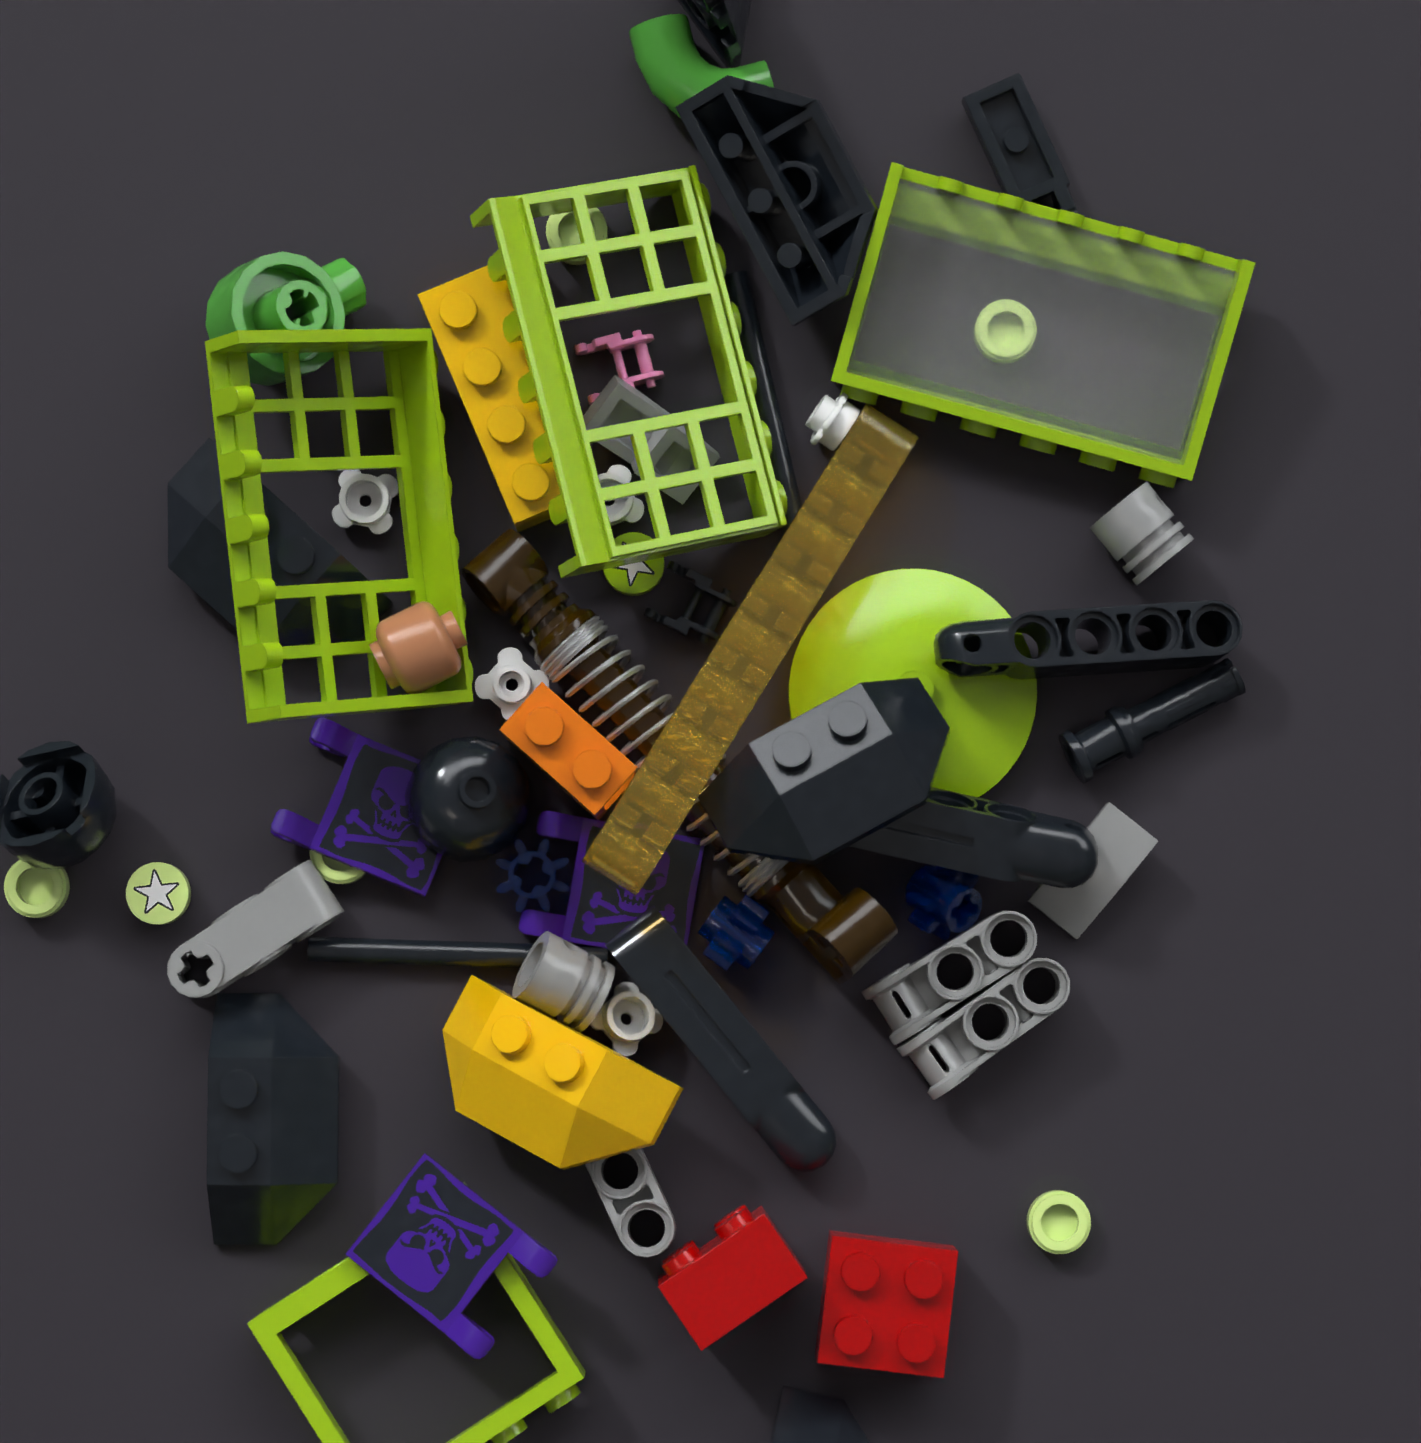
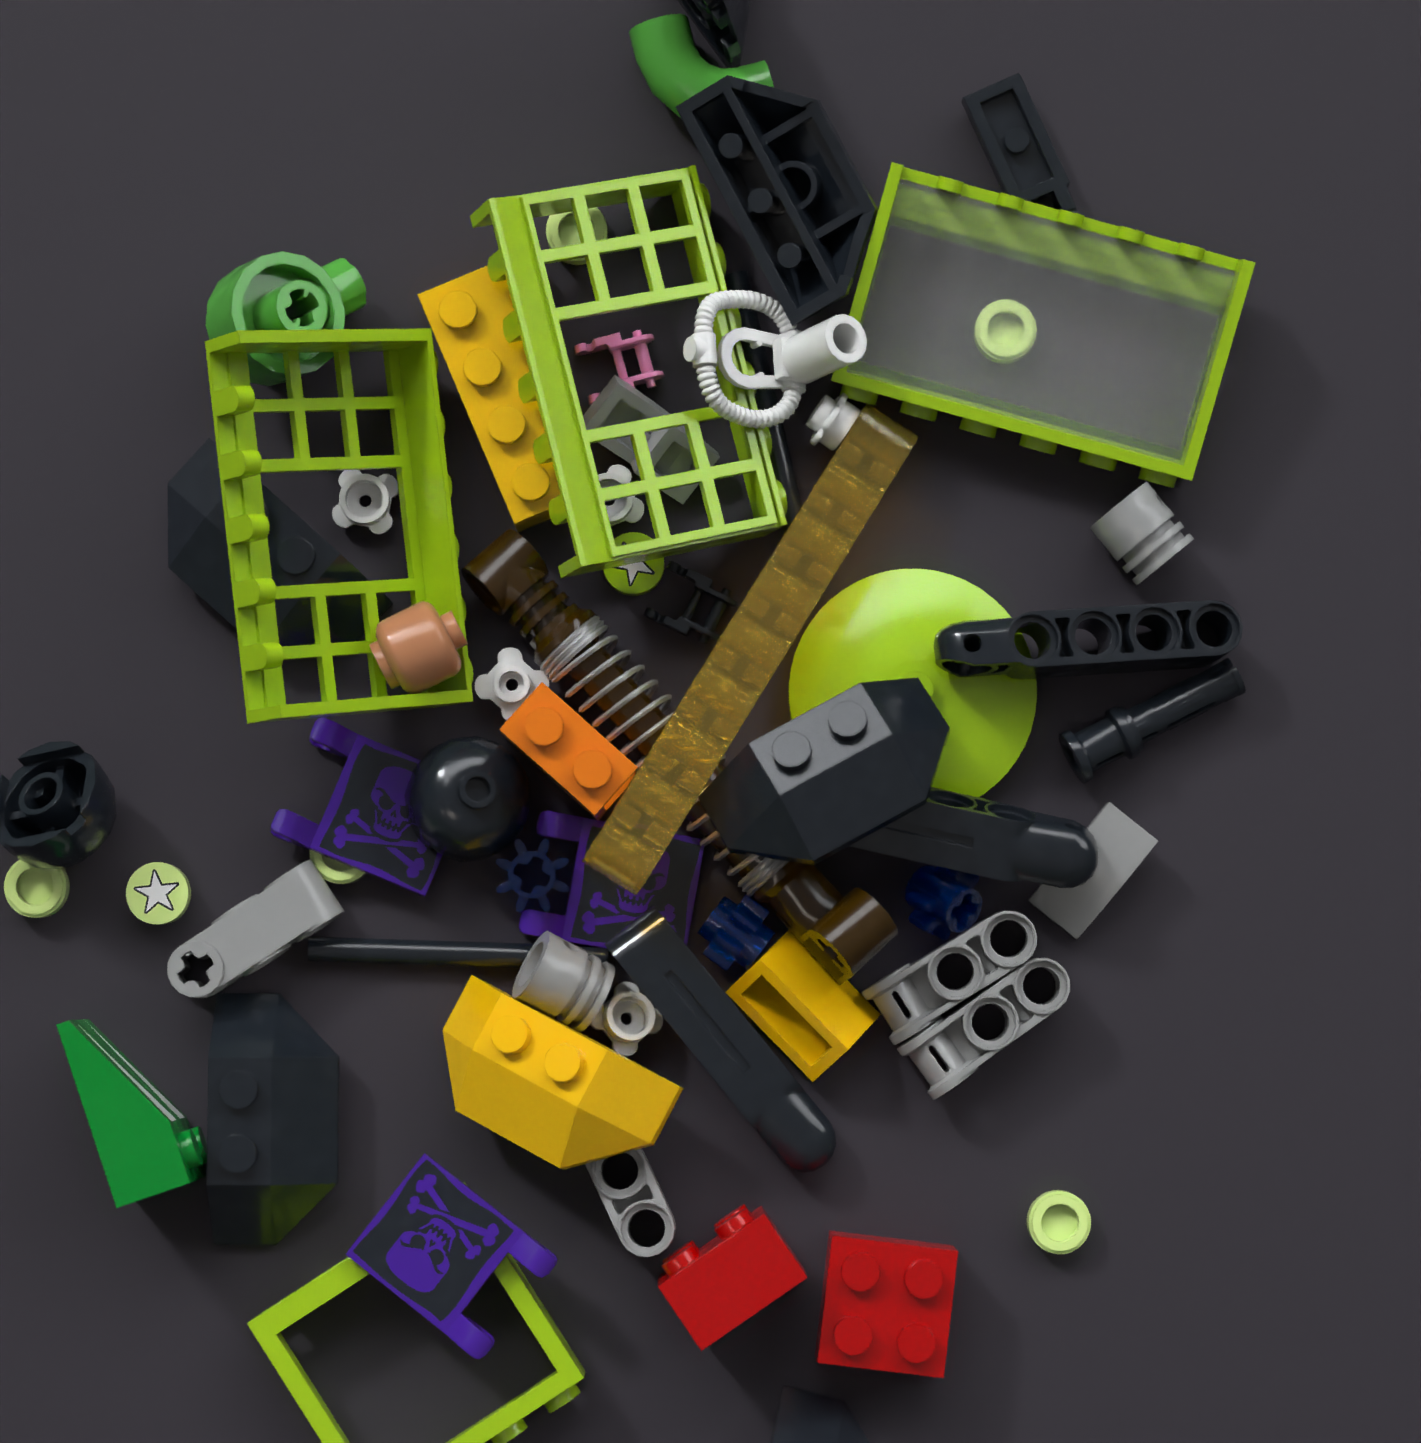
none -> green slope [56,1019,207,1208]
none -> white piece [683,290,867,429]
none -> yellow brick [725,930,881,1082]

